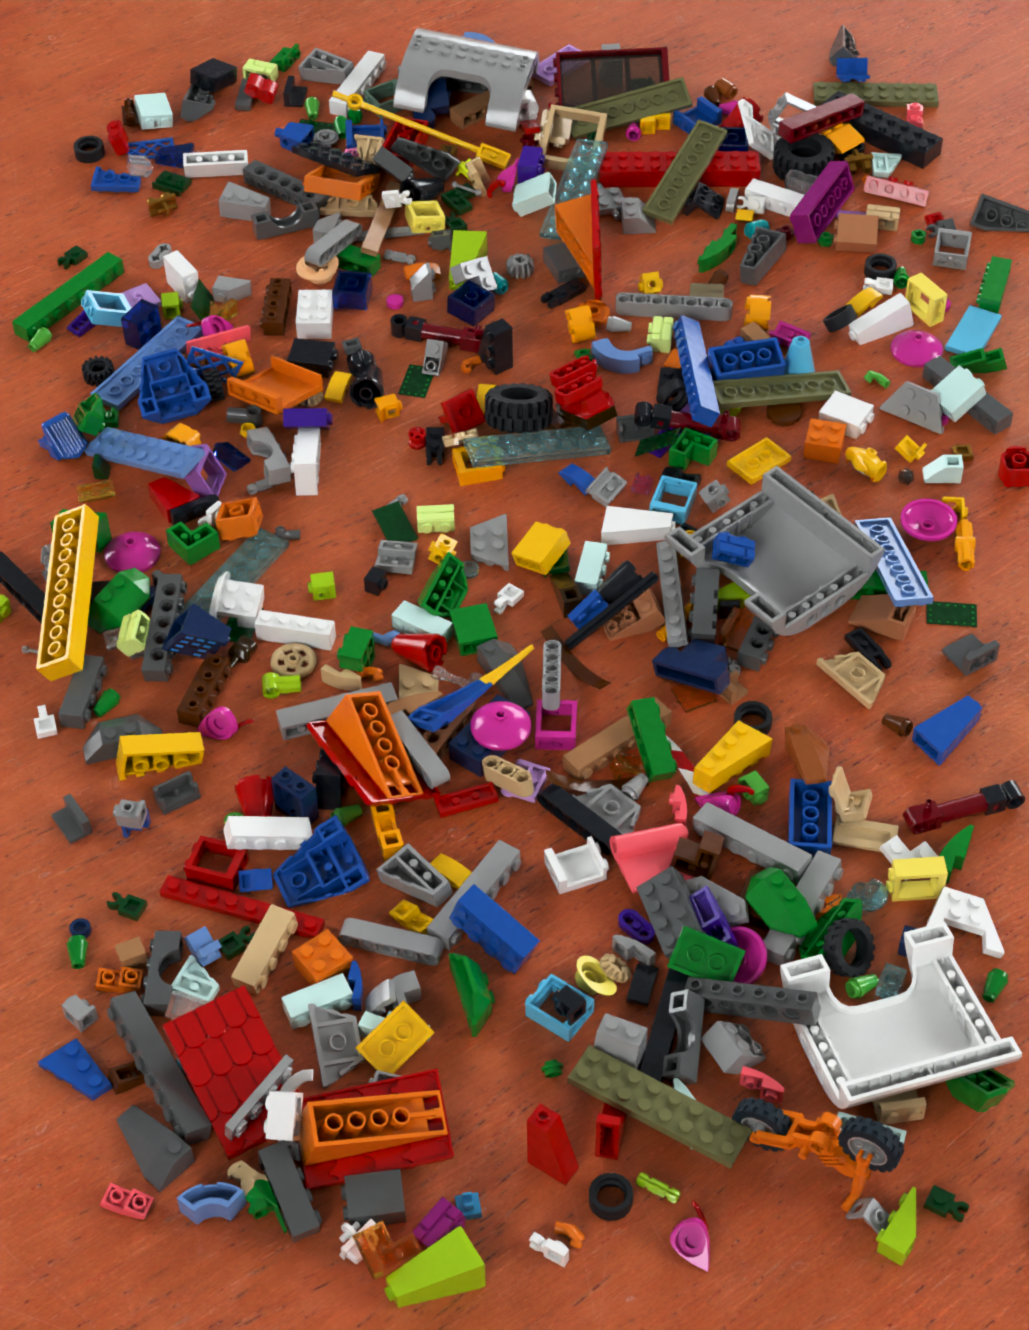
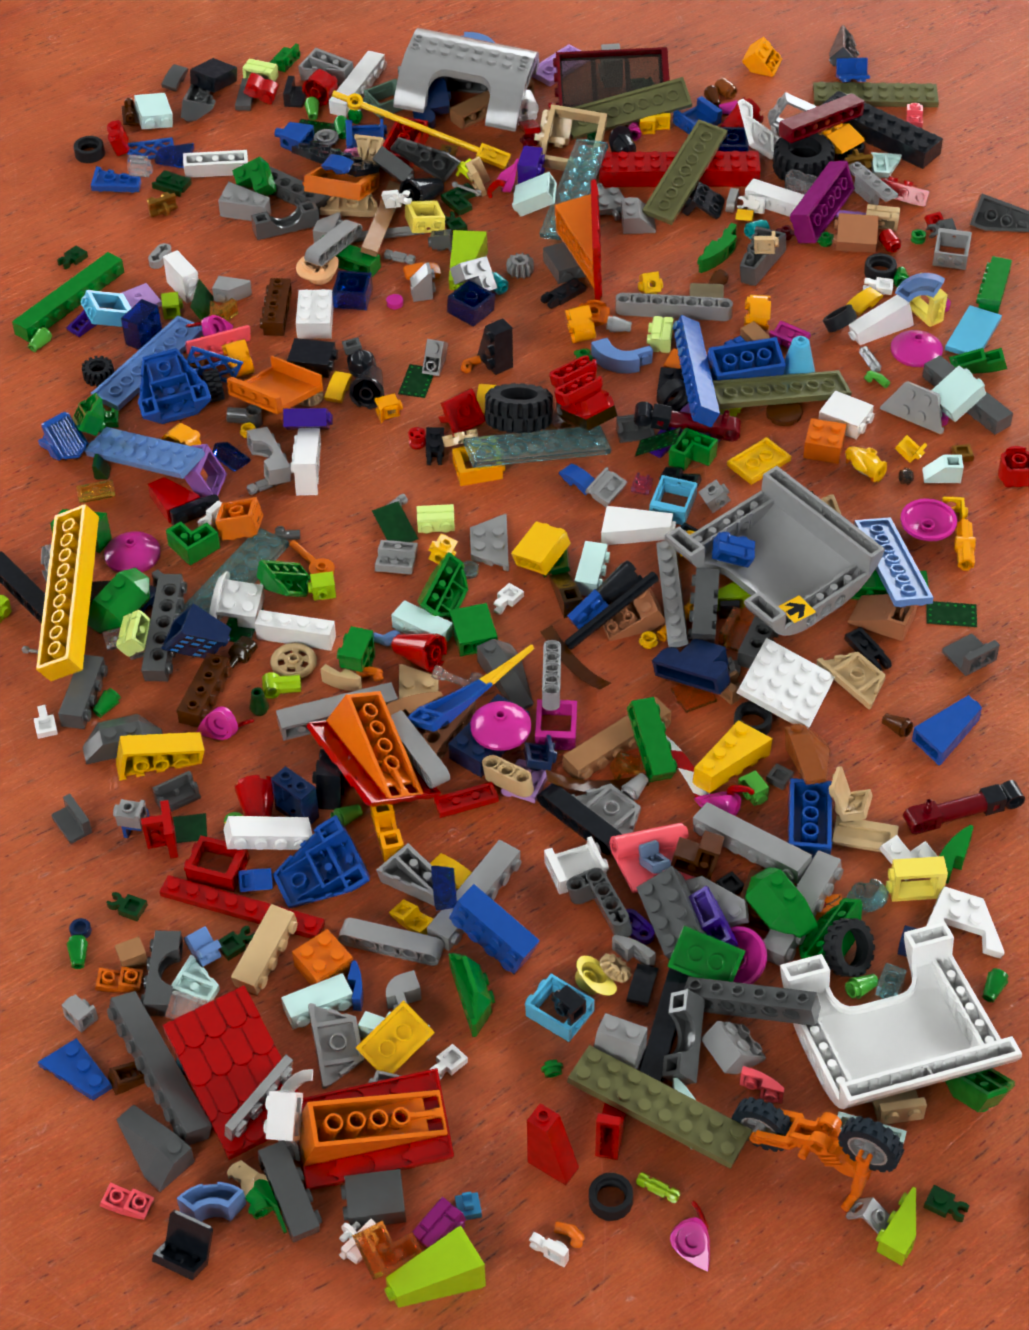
black plate [364,566,388,596] -> none
light grey slope [365,979,396,1016] -> none
dark red piece [390,314,484,353] -> none
coral slope [669,785,687,826] -> none
none -> red bracket [141,800,179,859]
none -> black bracket [152,1210,213,1280]
none -> dark grey slope [161,64,188,91]
none -> dark green sticker [173,813,207,843]
none -> green brick [232,156,277,196]
none -> dark green cone [249,687,269,716]
none -> green wedge [256,560,310,597]
none -> orange piece [289,540,335,575]
none -> red brick [302,69,338,107]
none -> blue slope [321,154,354,174]
none -> white plate [429,1044,468,1080]
none -> clear blue slope [431,866,457,911]
none -> dark blue bracket [523,735,557,771]
none -> dark grey beam [566,868,633,937]
none -> black piece [609,126,636,152]
none -> yellow plate [639,631,658,649]
none -> sand blue bracket [639,840,671,874]
none -> black tile [715,872,745,895]
none -> white plate [736,638,835,728]
none -> light orange slope [742,36,782,77]
none -> tan bracket [754,231,779,254]
none -> dark grey plate [766,763,794,790]
none -> yellow sticker [778,595,816,623]
none -> light grey bracket [849,161,898,205]
none -> light grey axle [859,346,882,372]
none -> red brick [878,229,901,253]
none -> medium blue brick [895,273,945,302]

